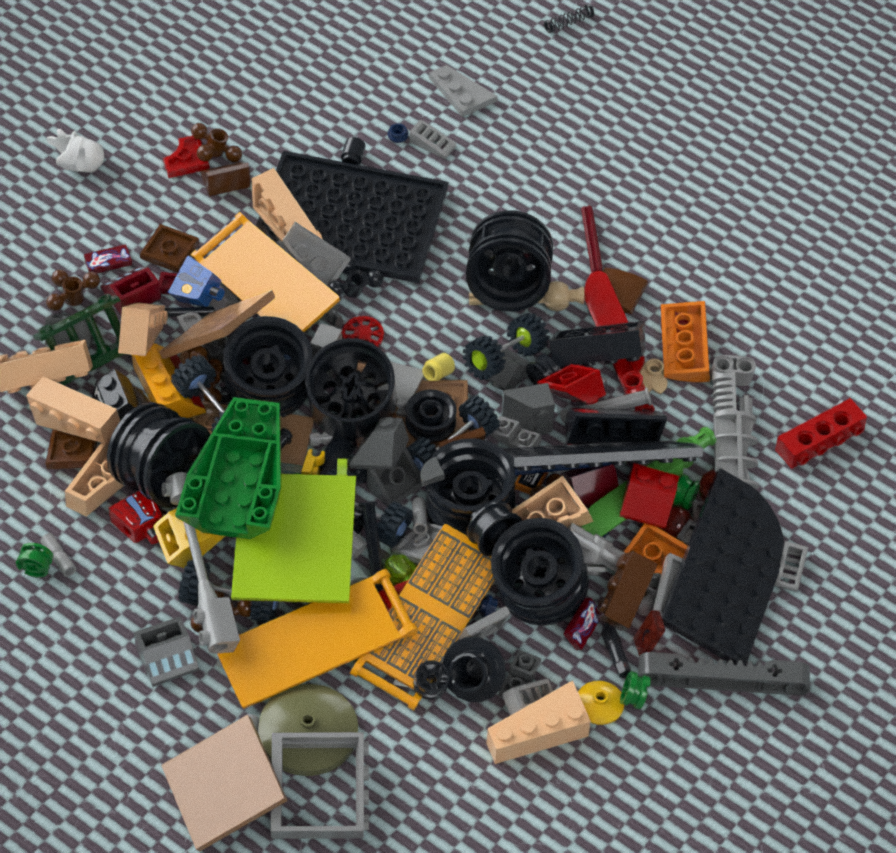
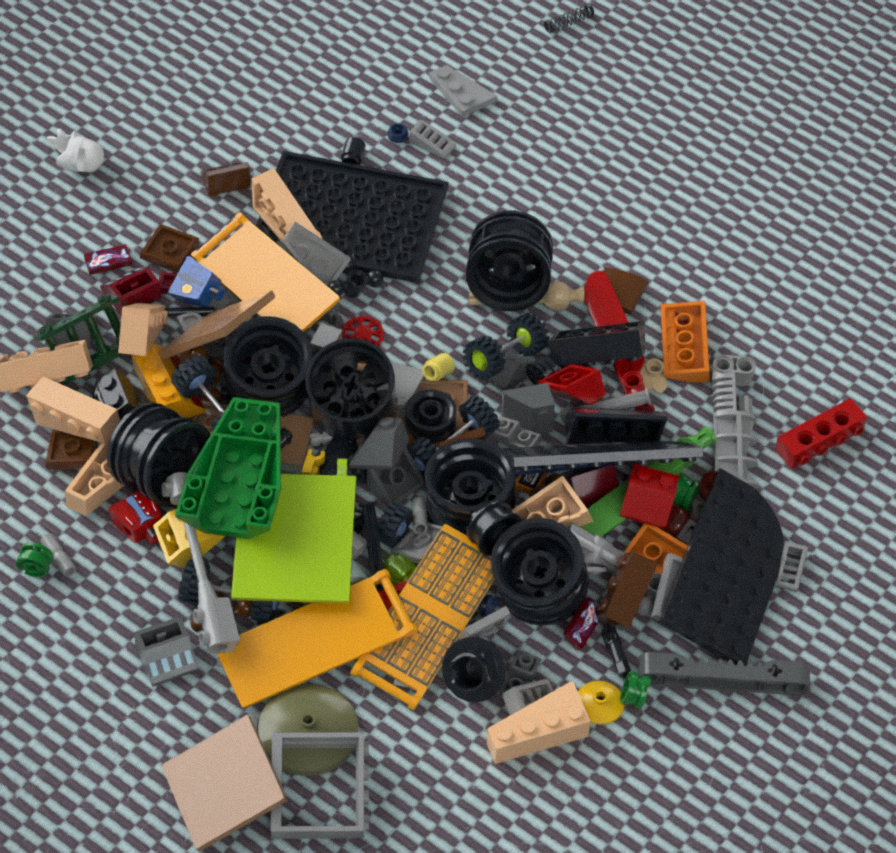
reddish brown piece [46,269,100,311] -> none
red tile [163,136,210,178] -> none
reddish brown piece [191,123,243,163] -> none
black wheel [413,660,450,700] -> none
dark grey tile [421,457,445,487] -> none
dark red axle [581,205,603,273] -> none
clear red tile [633,610,666,656] -> none

